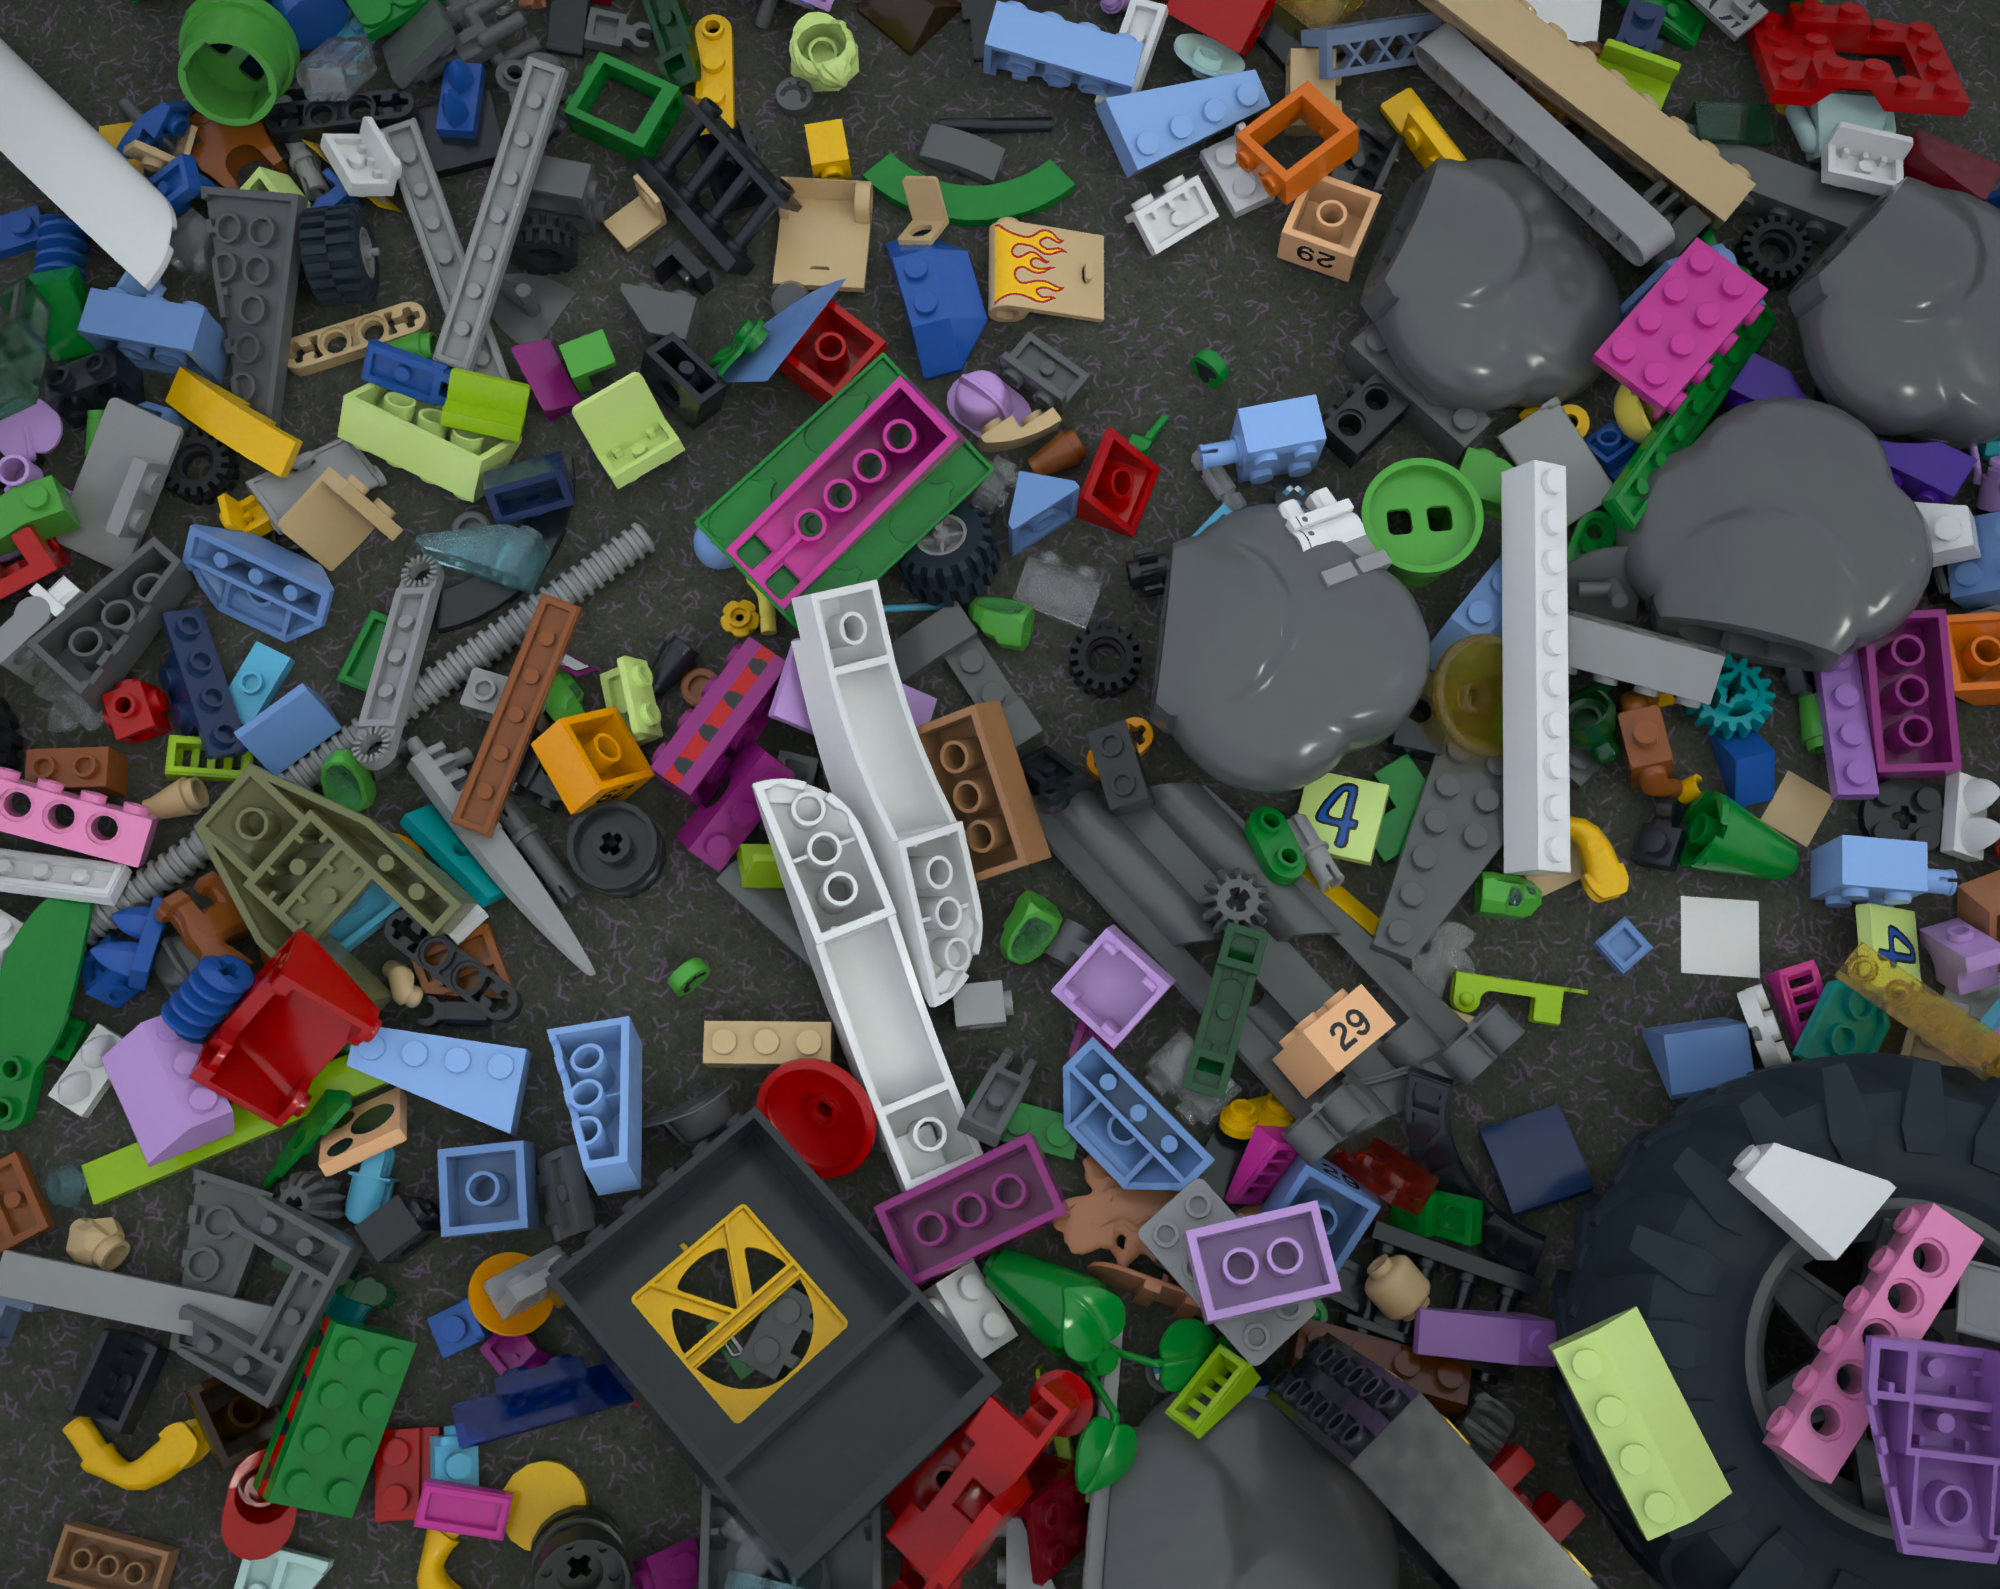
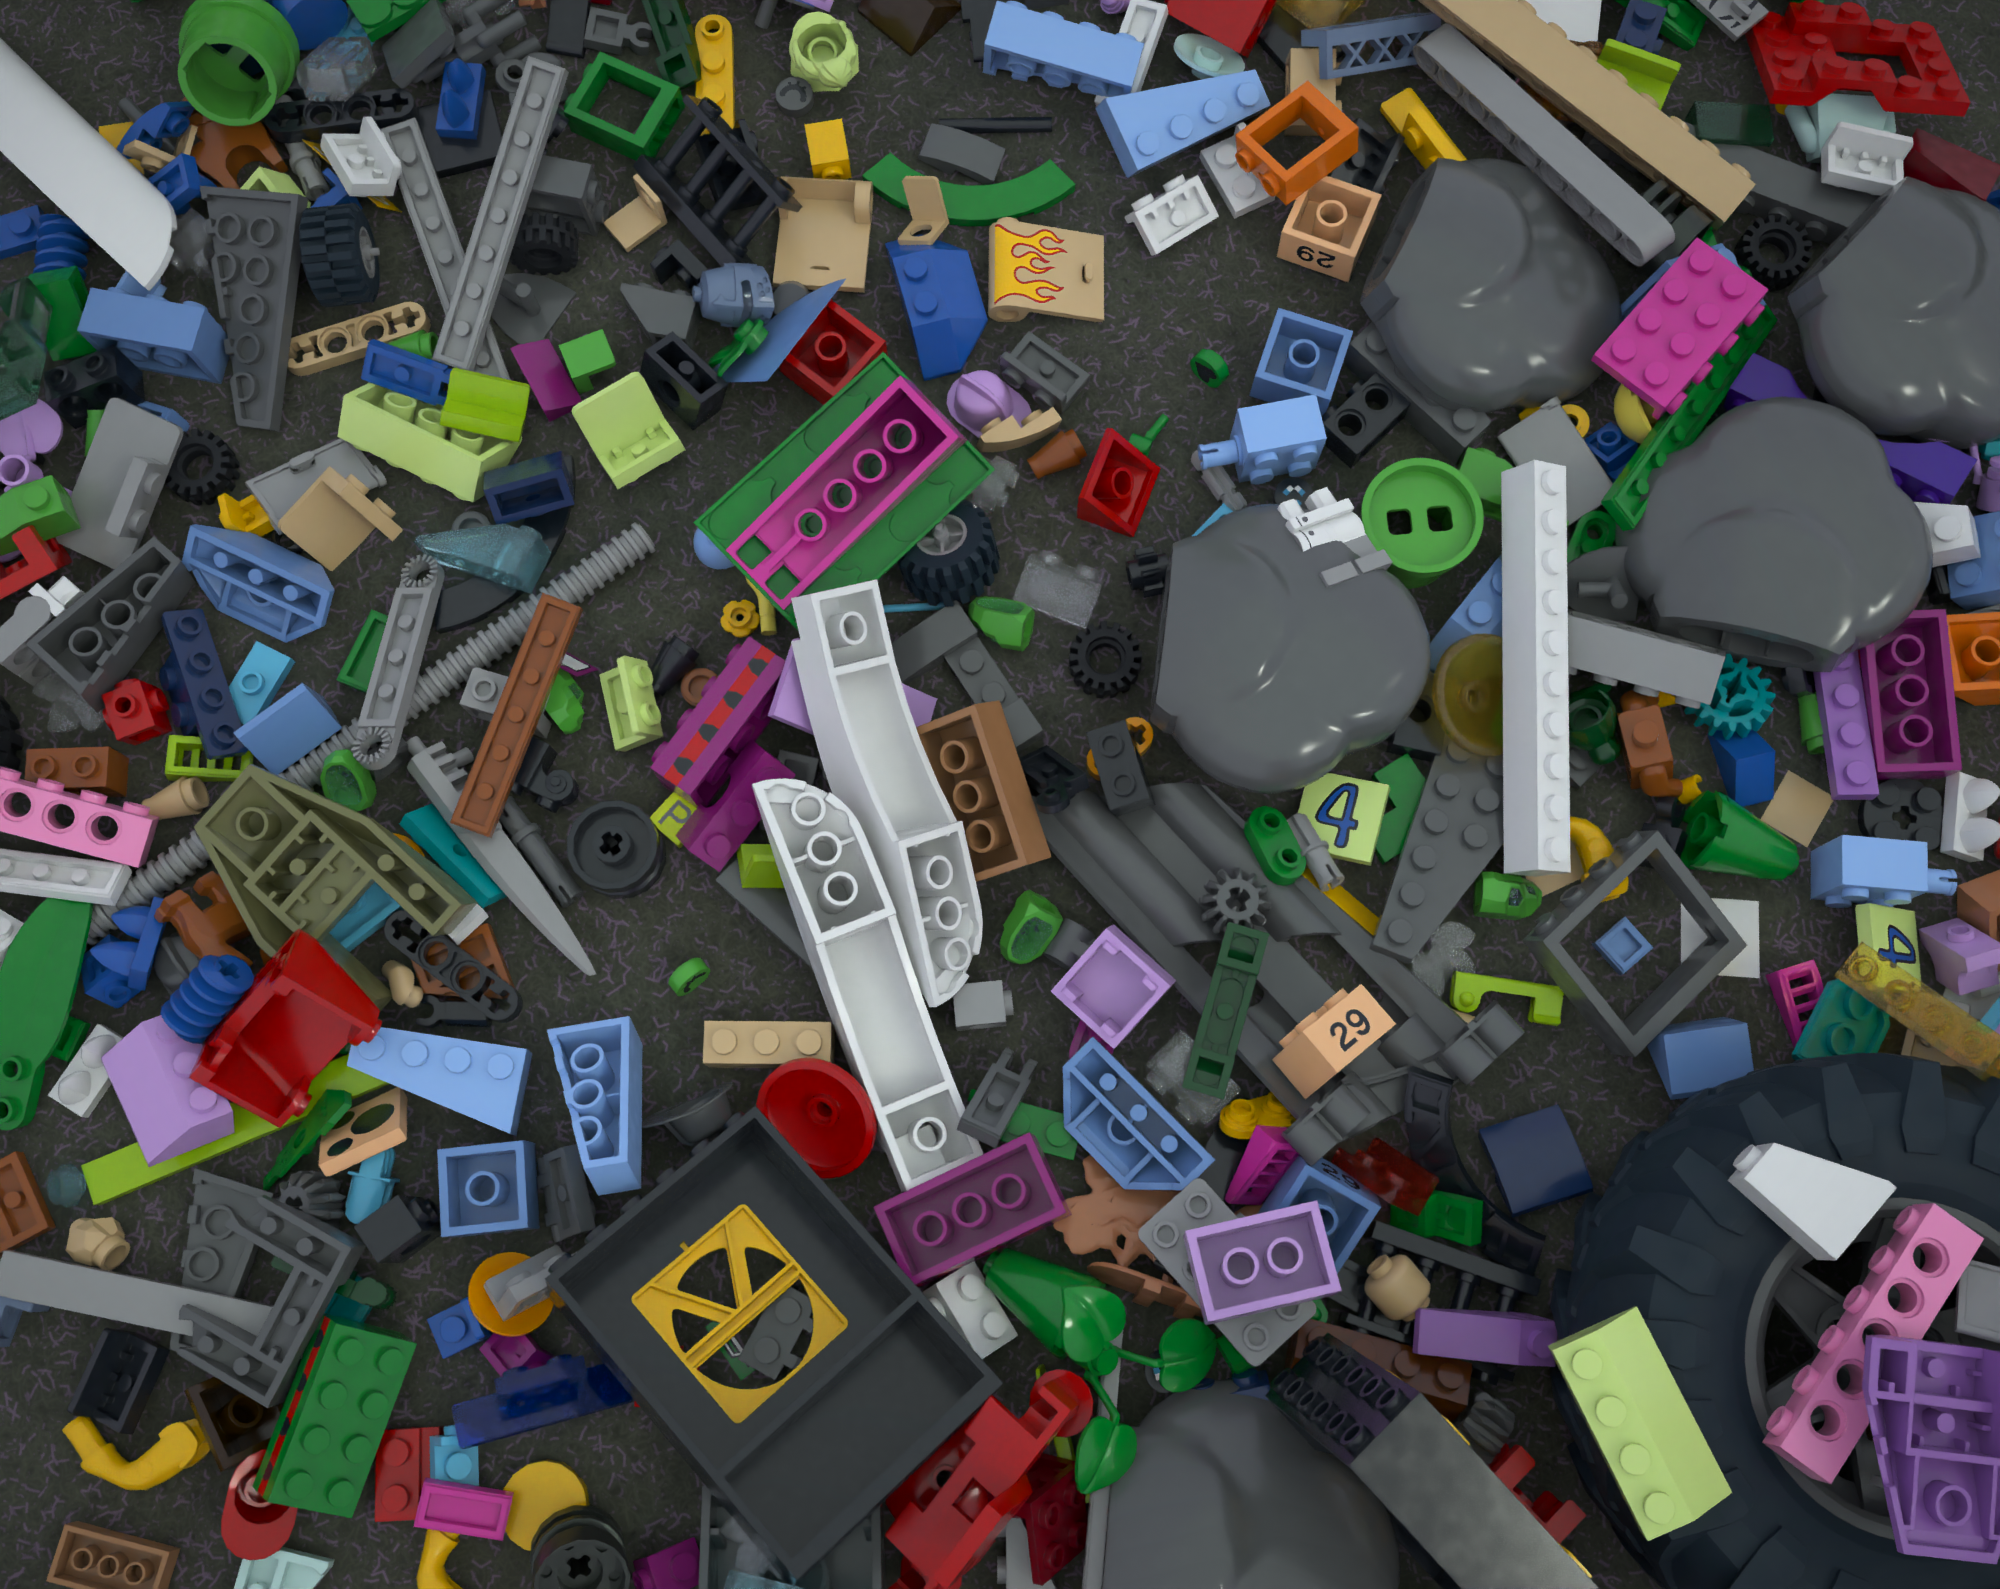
yellow slope [165,366,303,477] -> none
light orange brick [531,706,655,815] -> none
medium blue slope [1008,471,1080,557] -> none
lime slope [1164,1343,1261,1439] -> none
white plate [1737,984,1792,1068] -> none
none -> neon yellow tile [650,792,697,848]
none -> sand blue helmet [692,263,774,328]
none -> medium blue brick [1249,308,1353,417]
none -> dark grey window [1522,830,1747,1057]

